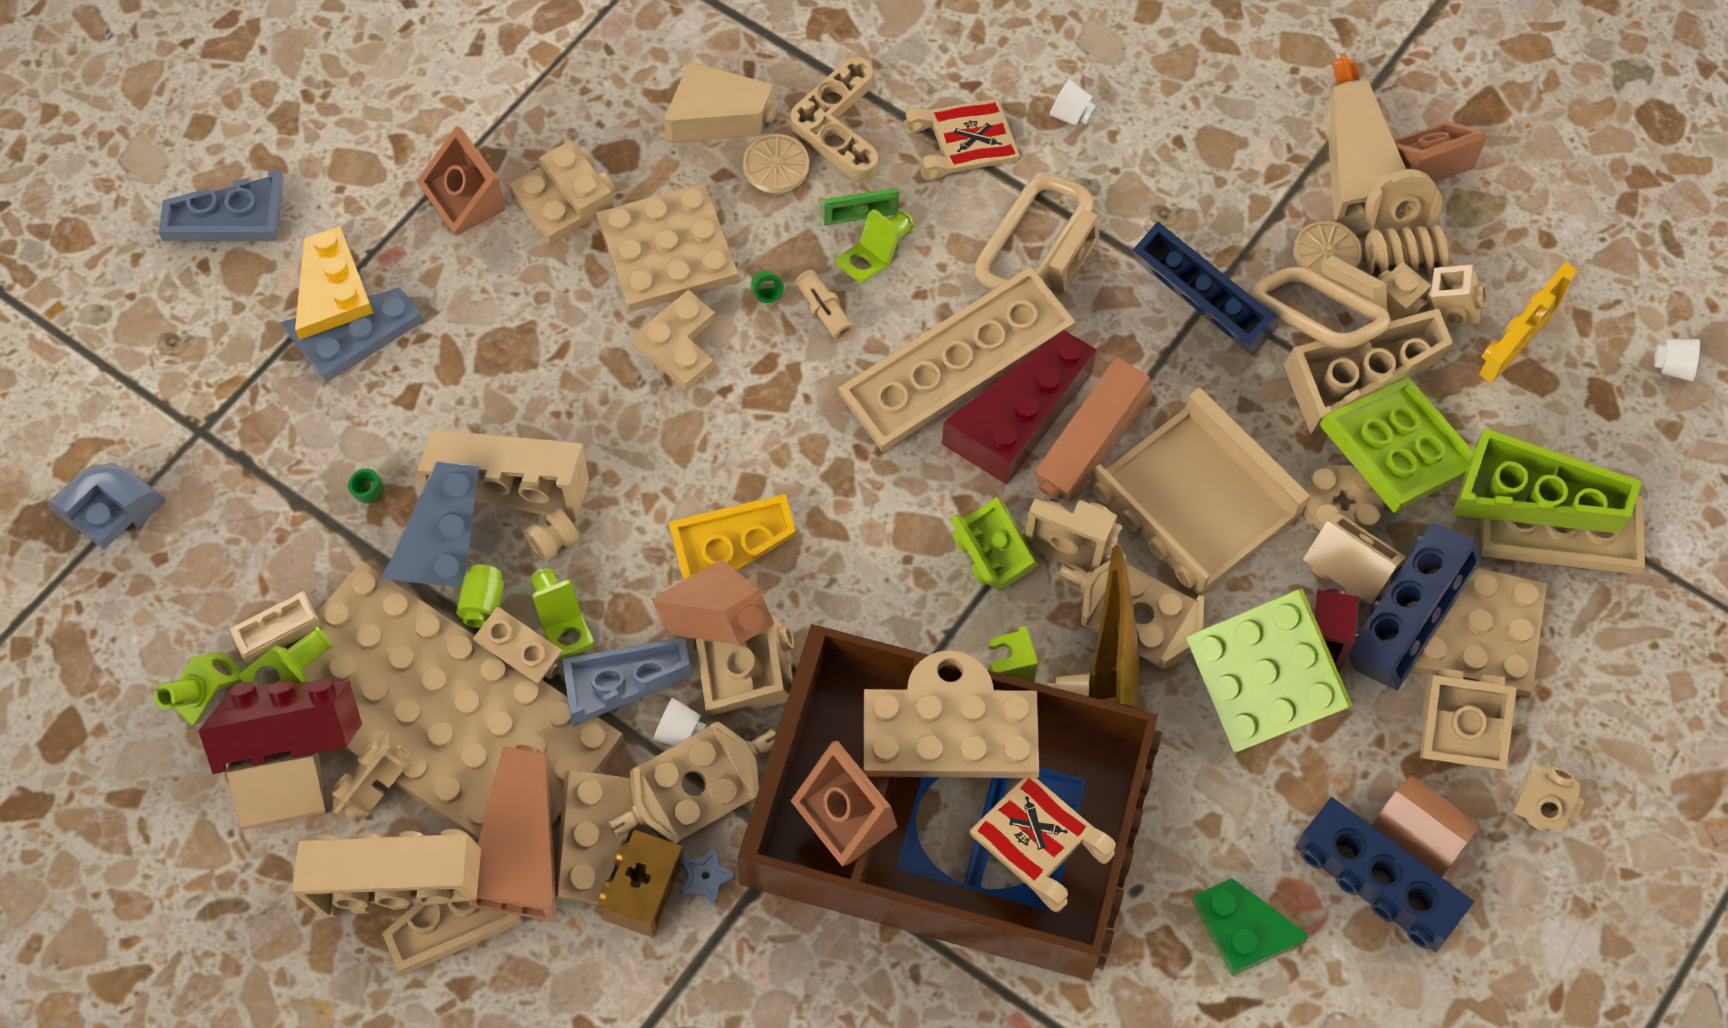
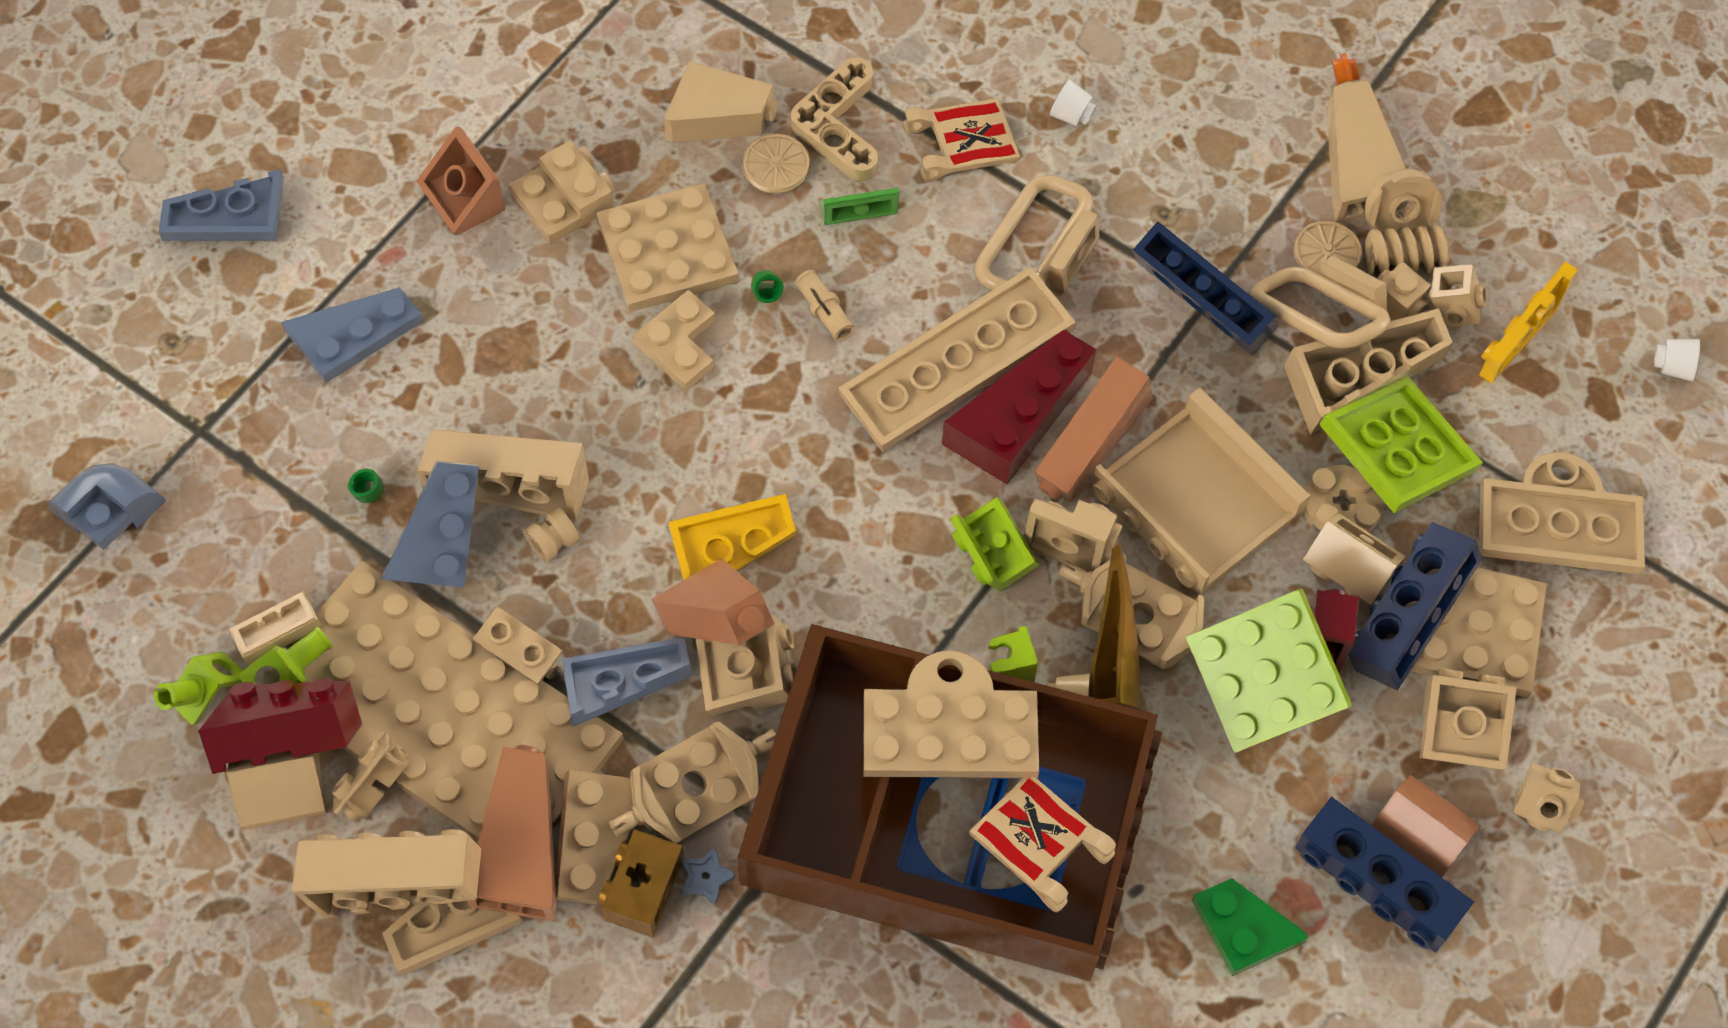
yellow wing [295,226,373,340] -> none
lime brick [456,564,504,629] -> none
lime bracket [531,568,595,660] -> none
white hat [653,698,706,746] -> none
nougat slope [791,741,898,867] -> none
lime bracket [835,209,914,284] -> none
nougat slope [1394,121,1486,182] -> none
lime wedge [1452,428,1642,533] -> none

